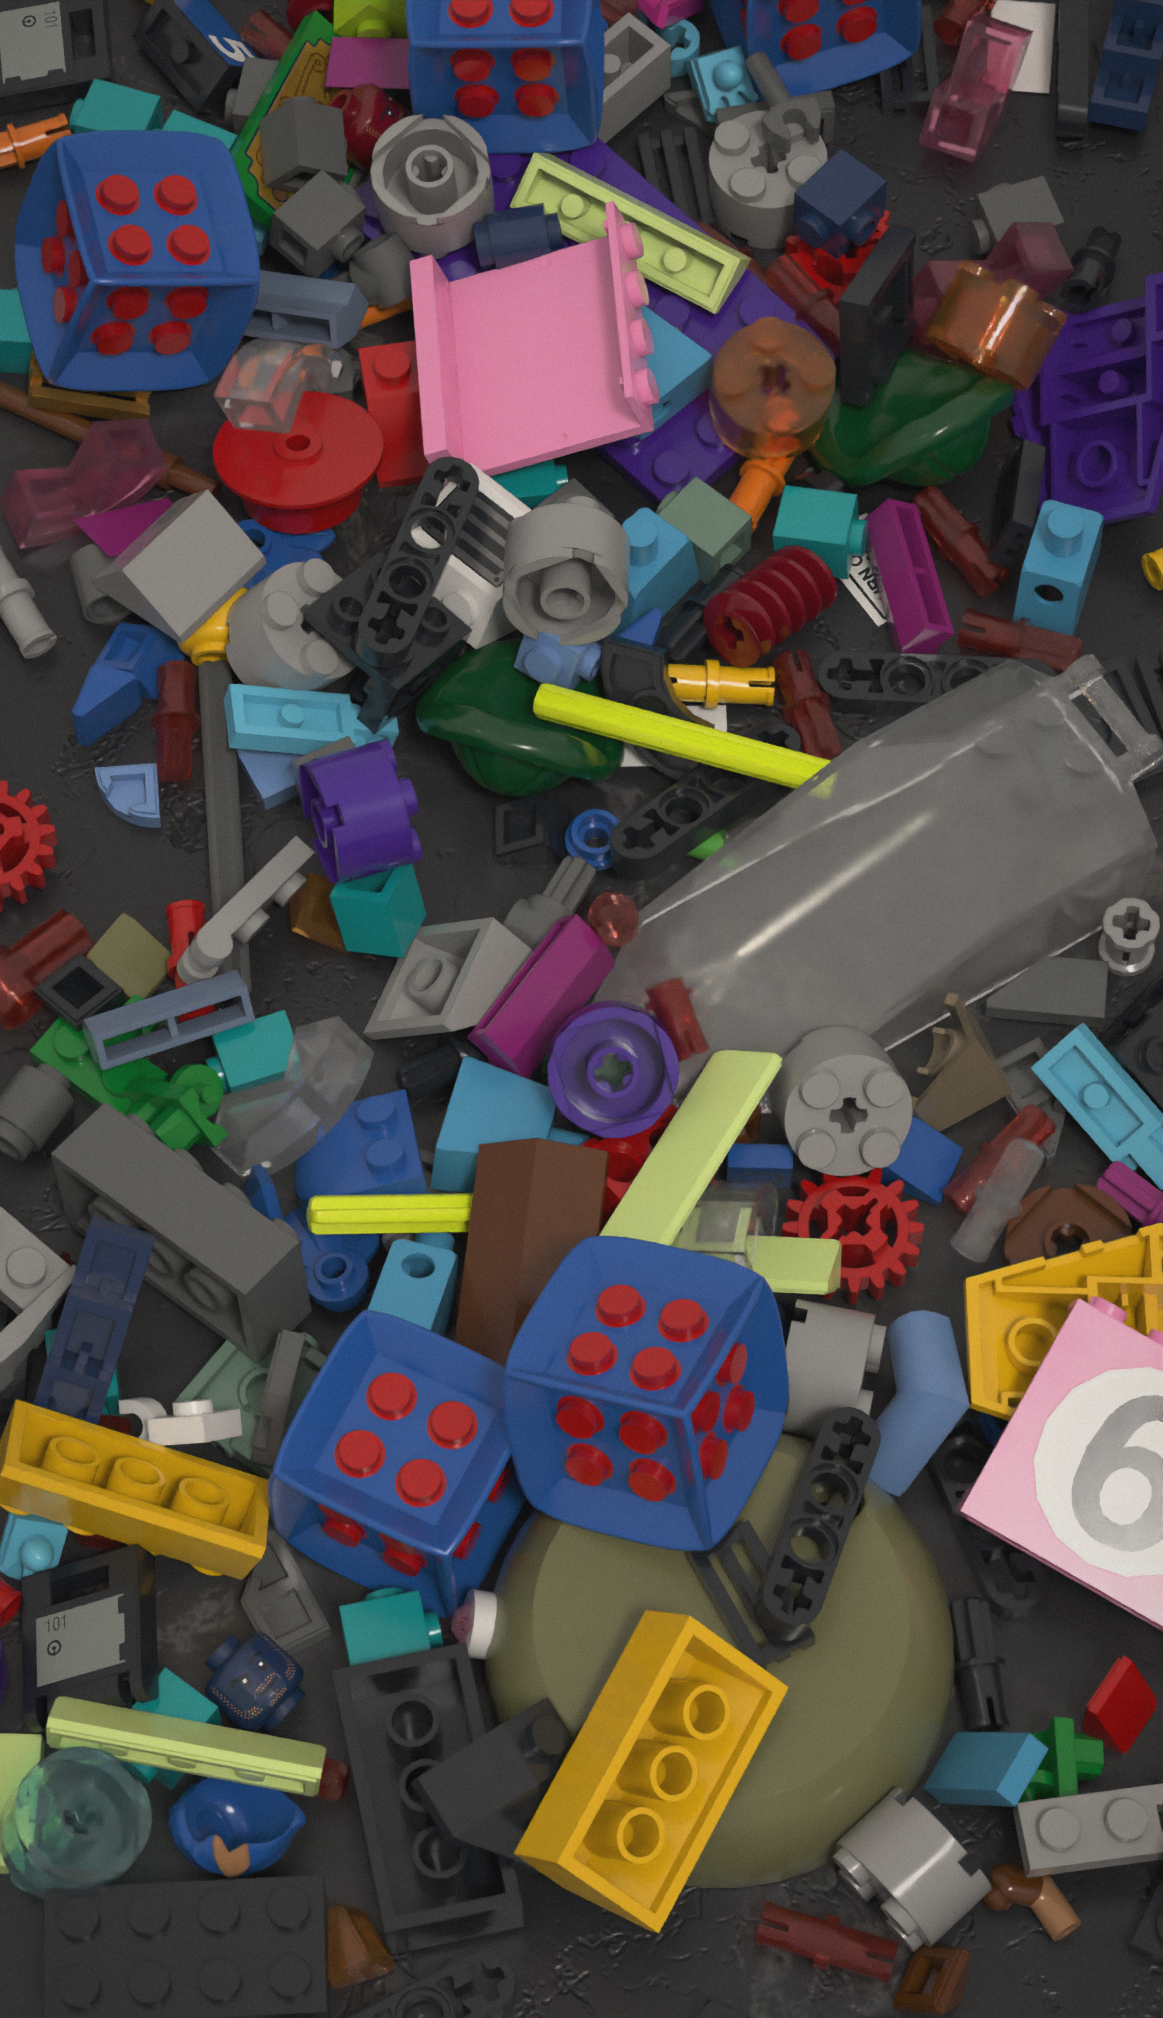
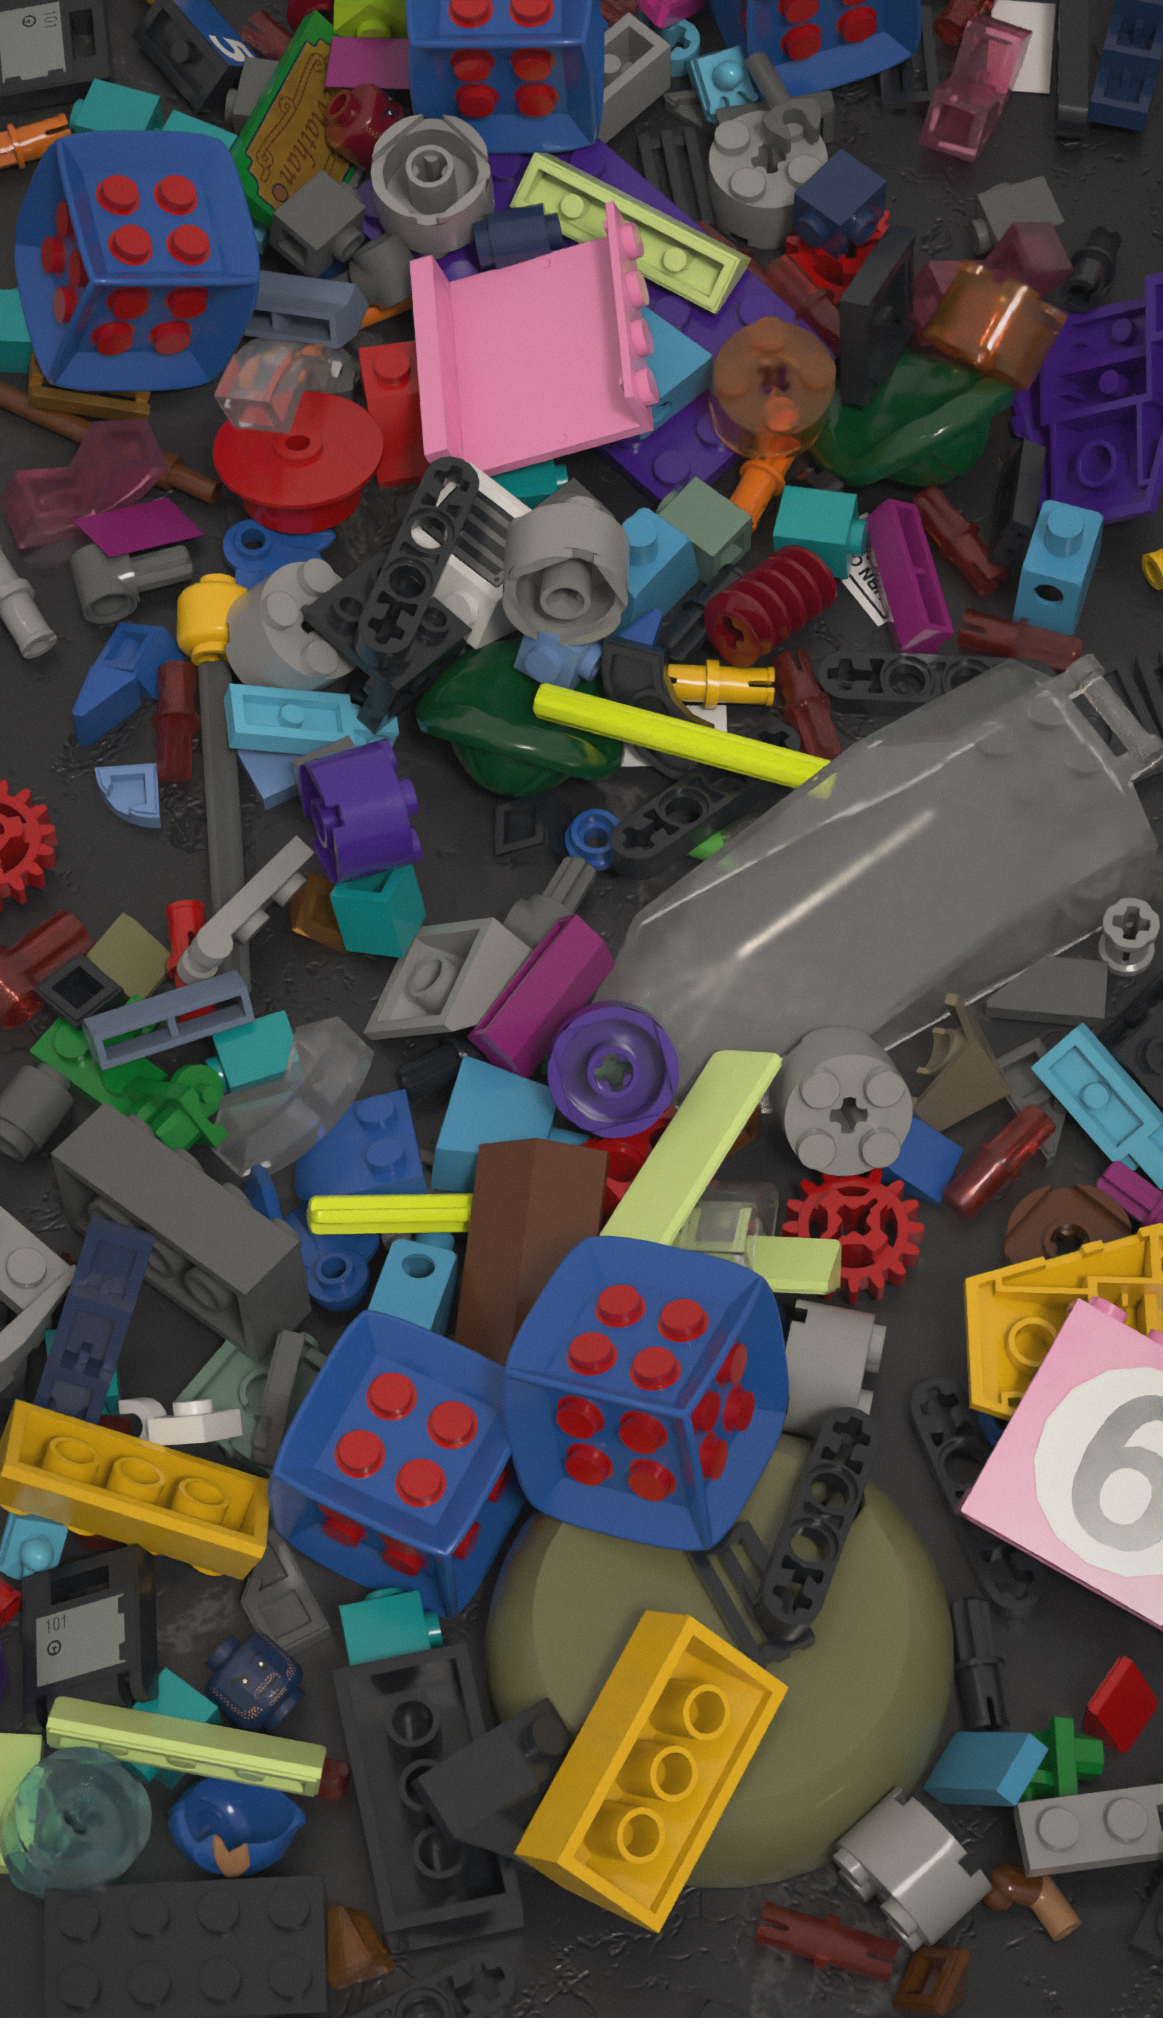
light grey slope [93,489,267,644] -> none
dark grey brick [259,96,348,193] -> none
white tile [451,1589,497,1660] -> none
clear red axle [588,891,639,946] -> none
clear red pin [644,976,710,1062] -> none
blue tile [726,1143,793,1188] -> none
medium blue brick [869,1310,970,1497] -> none
clear axle [950,1137,1045,1263] -> none

